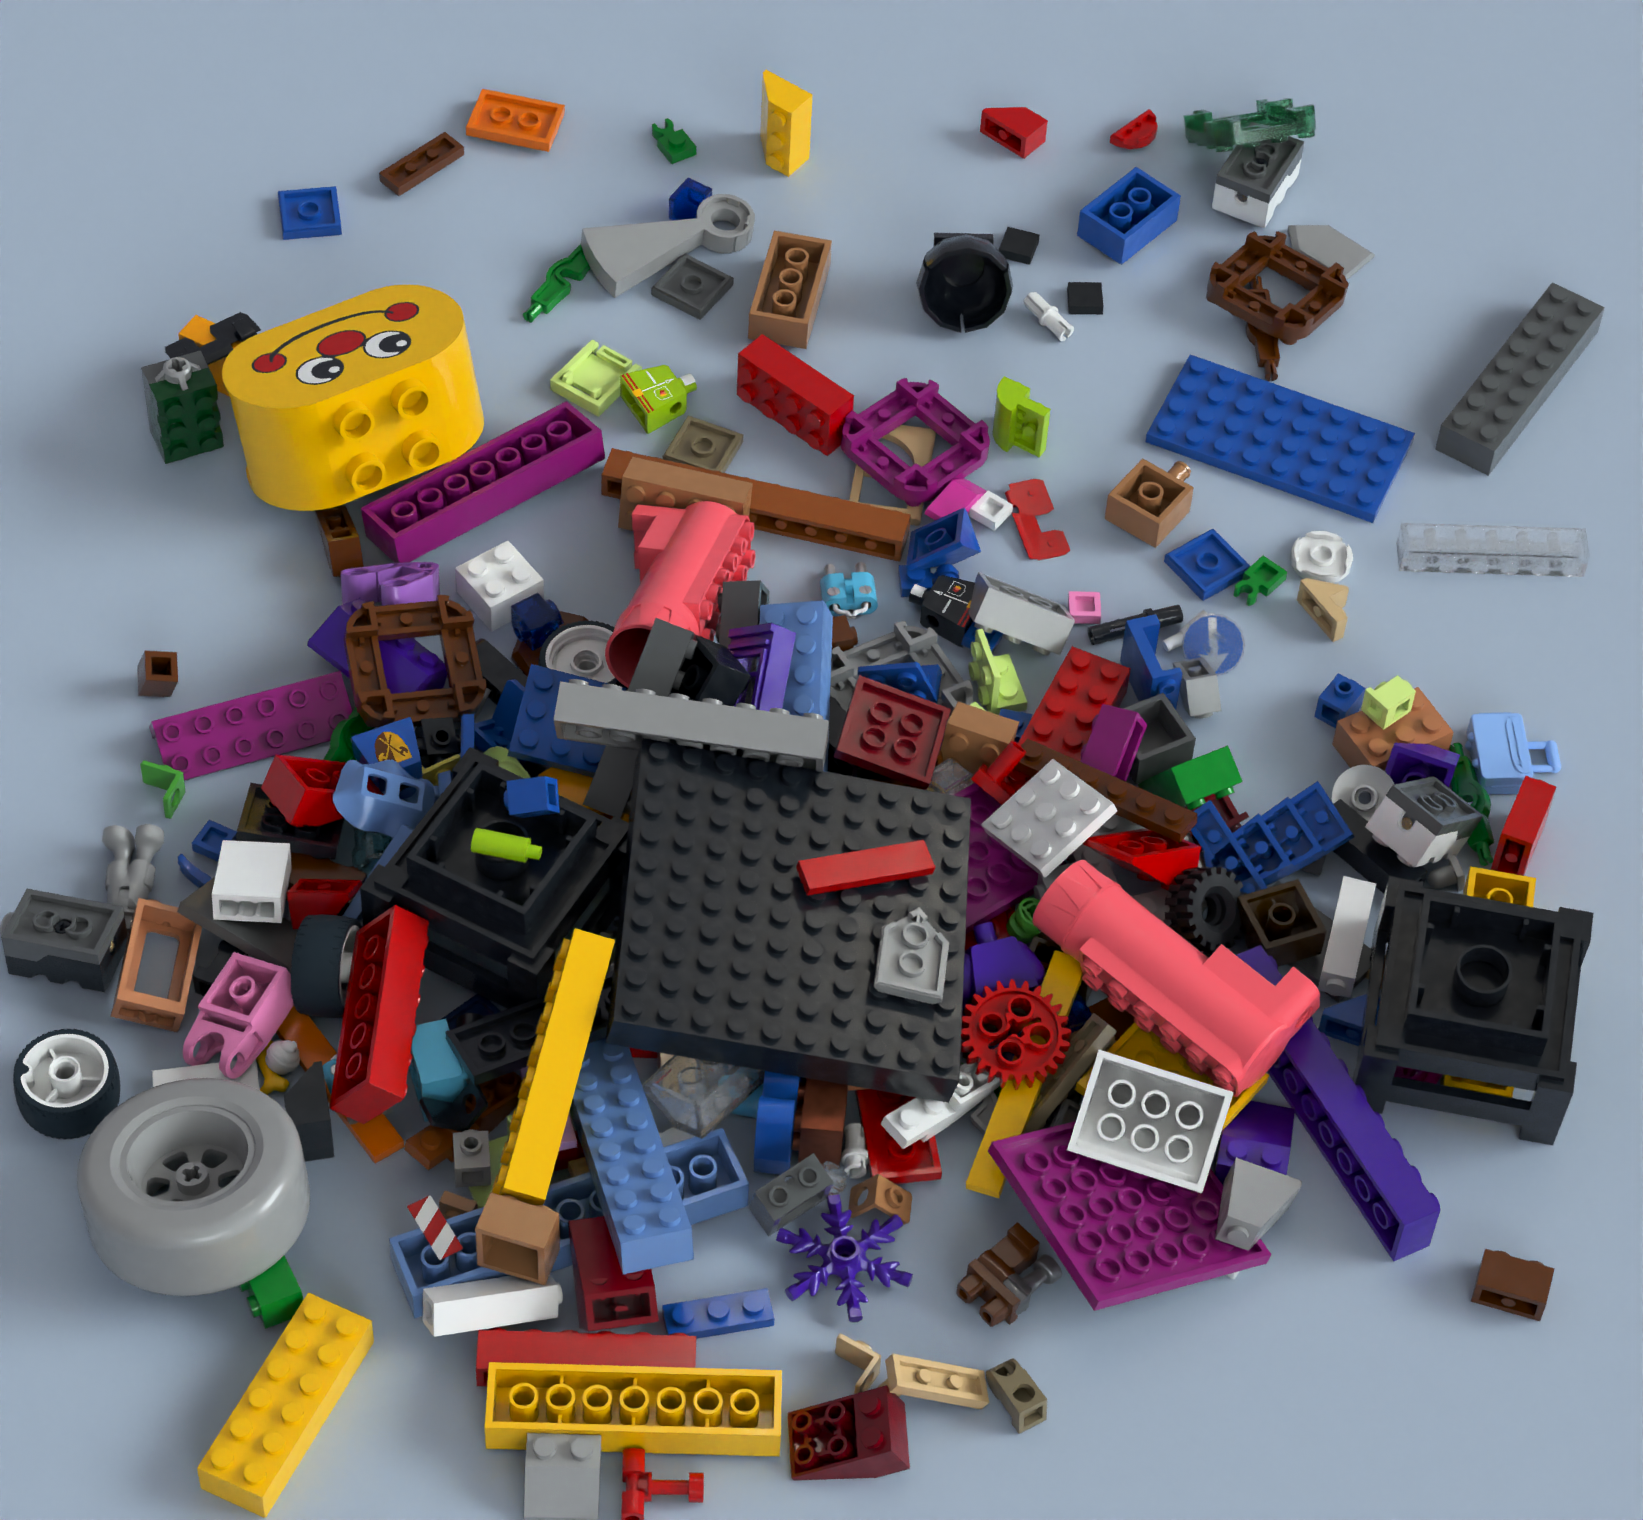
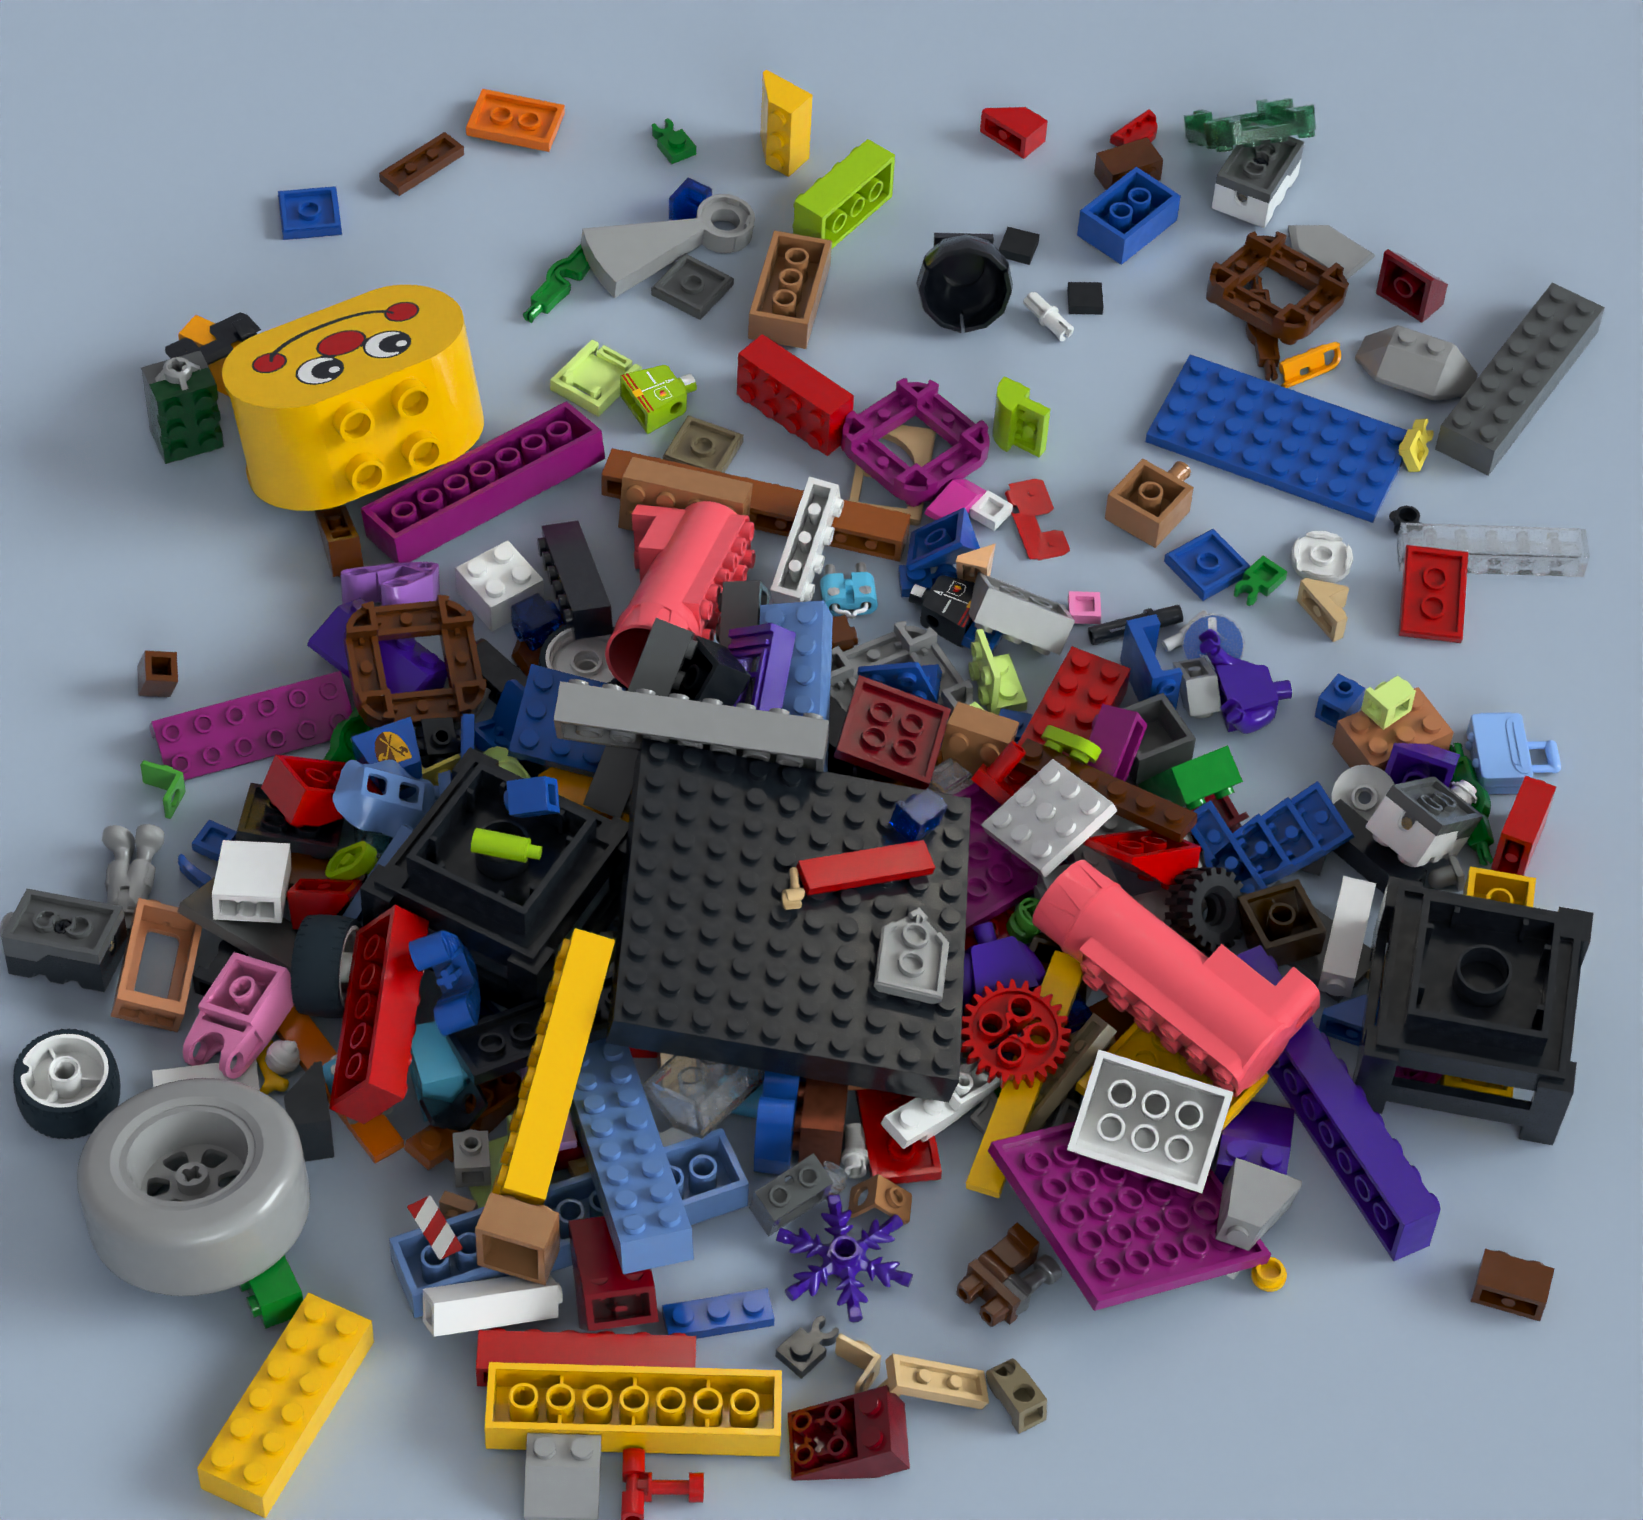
none -> lime plate [325,841,378,880]
none -> blue connector [409,930,481,1036]
none -> black brick [537,520,613,640]
none -> white brick [770,477,844,604]
none -> plate [775,1315,839,1379]
none -> tan hand [781,867,805,910]
none -> lime brick [792,139,895,249]
none -> clear blue brick [889,788,948,842]
none -> light nougat slope [956,543,996,582]
none -> lime plate [1041,725,1102,764]
none -> reddish brown brick [1094,137,1163,190]
none -> dark purple torso [1198,629,1292,734]
none -> yellow plate [1251,1257,1287,1292]
none -> light orange piece [1279,342,1341,388]
none -> light grey wedge [1355,325,1478,400]
none -> dark red slope [1376,249,1448,323]
none -> black plate [1389,505,1424,535]
none -> light yellow plate [1399,419,1434,472]
none -> red tile [1399,545,1468,643]
none -> white plate [1450,780,1477,805]

